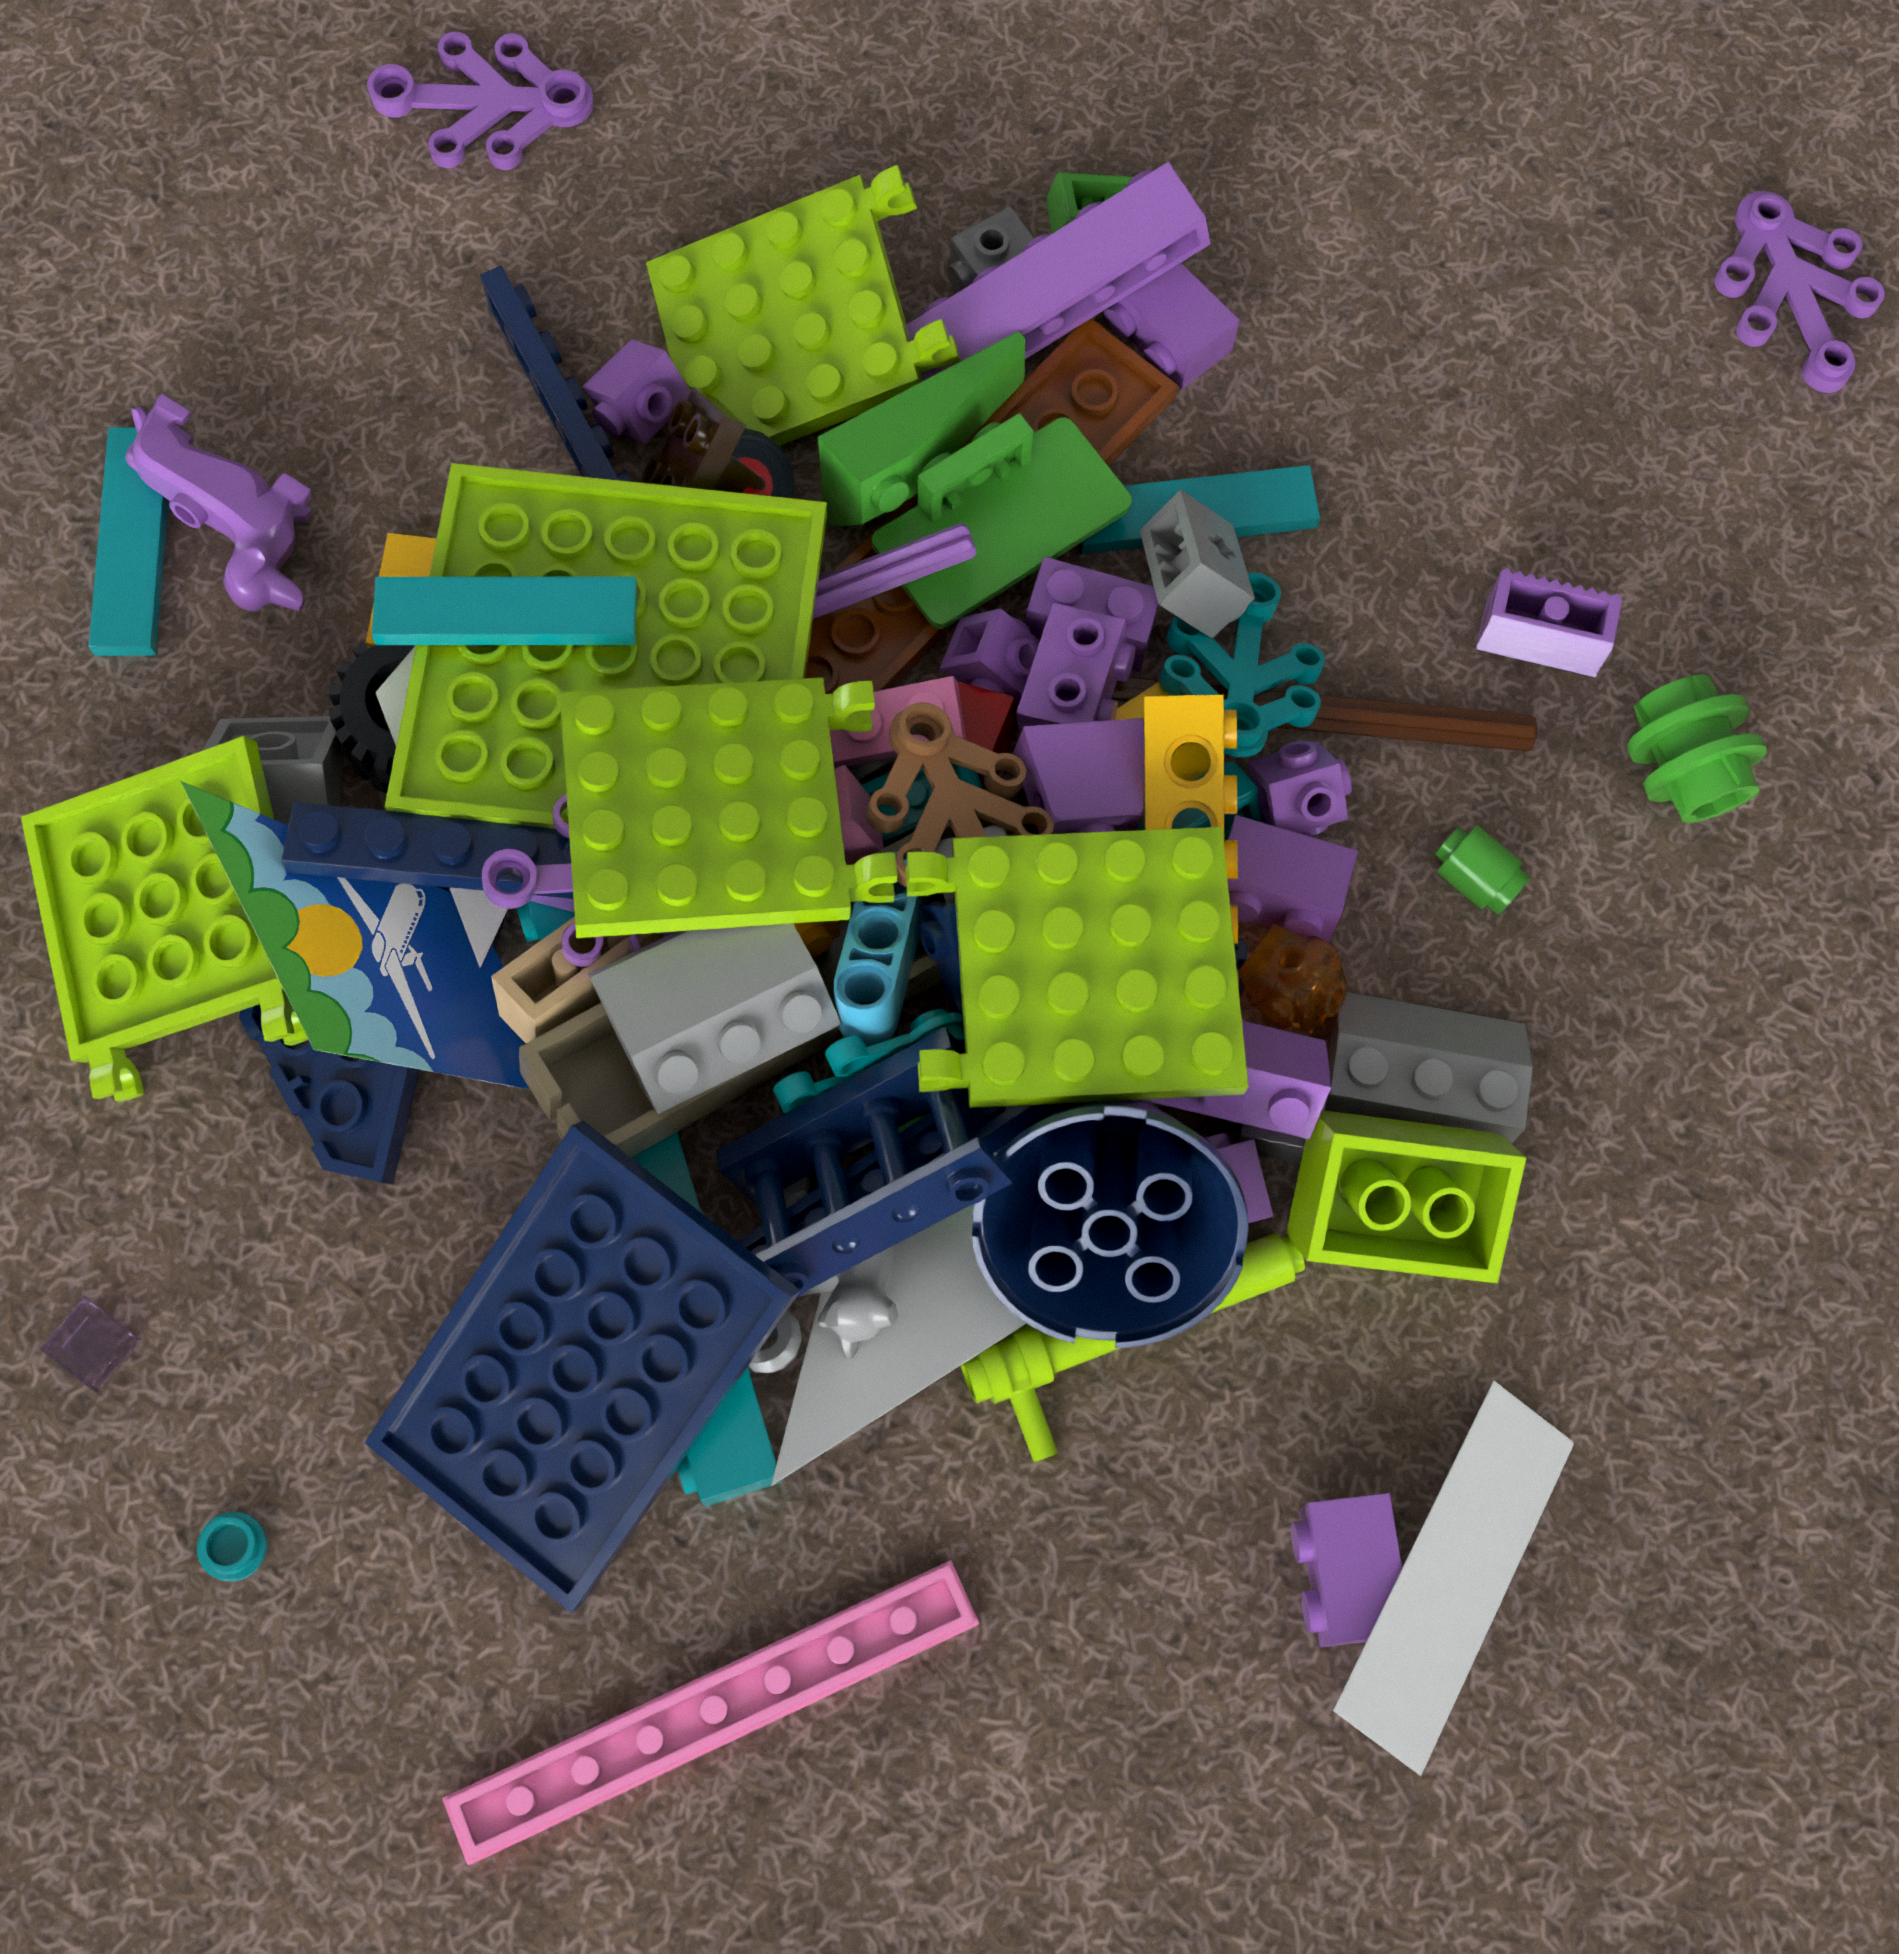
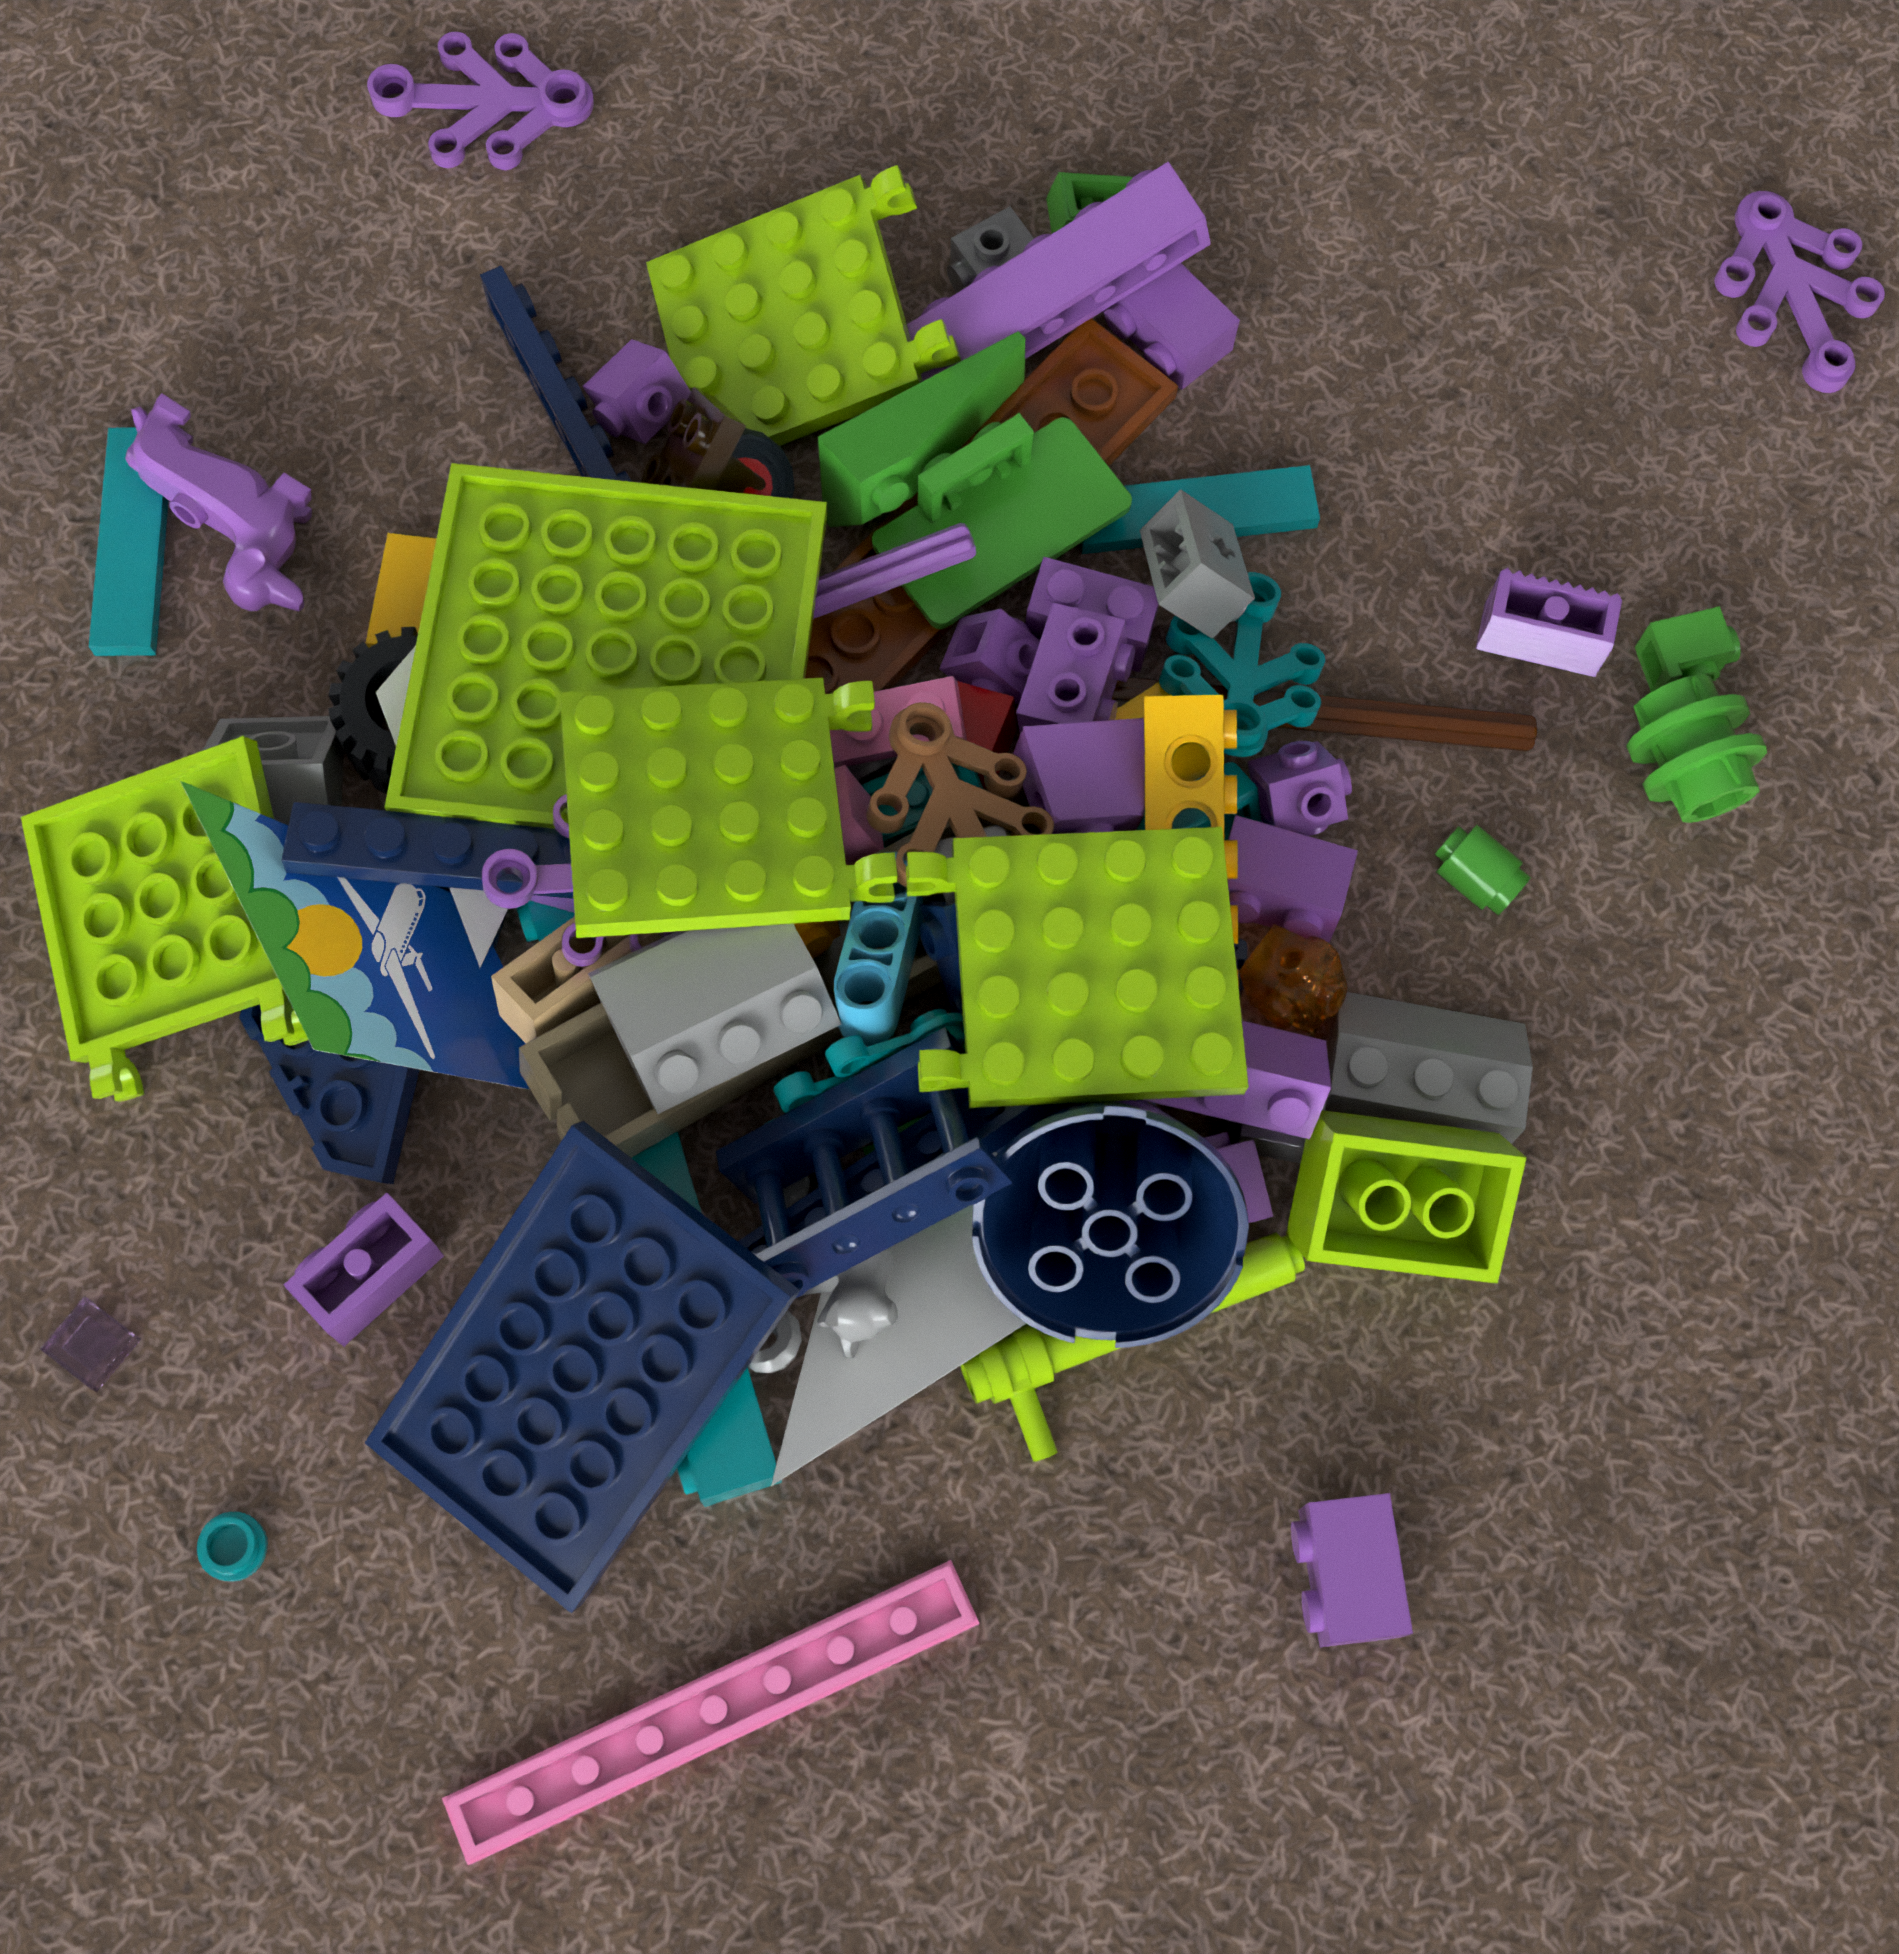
teal tile [372,577,638,645] -> none
white sticker [1333,1381,1574,1776] -> none
none -> medium lavender brick [283,1192,444,1347]
none -> bright green brick [1635,606,1741,692]

